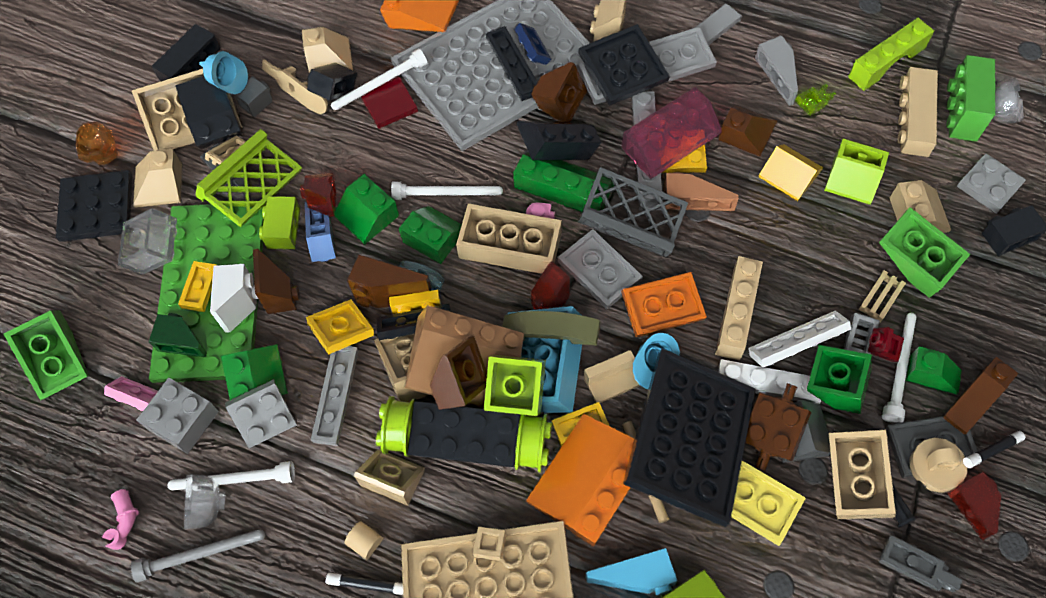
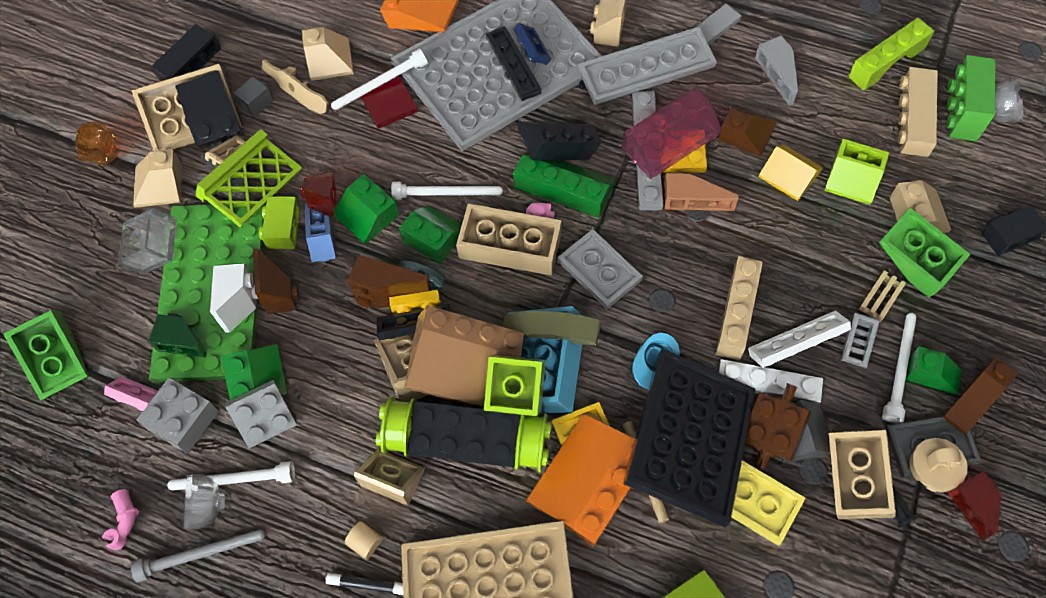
black plate [56,170,132,242] -> none
yellow plate [178,261,217,312] -> none
medium azure piece [199,51,248,94] -> none
yellow plate [306,299,374,355] -> none
black brick [307,63,358,100] -> none
light grey plate [311,346,359,446] -> none
reddish brown slope [430,336,487,410] -> none
tan tile [473,527,507,561] -> none
reddish brown slope [531,62,587,122] -> none
clear red slope [531,261,570,310] -> none
black plate [578,24,670,106] -> none
dark grey fence [578,167,688,258] -> none
tan panel [584,350,640,403] -> none
medium azure slope [585,548,677,596] -> none
orange tile [621,272,707,338] -> none
clear neon green plate [795,84,836,116] -> none
green slope [807,345,872,414] -> none
dark red bracket [868,327,904,362] -> none
dark grey hinge [878,535,962,593] -> none
light grey plate [957,153,1026,214] -> none
black bar [963,431,1025,468] -> none

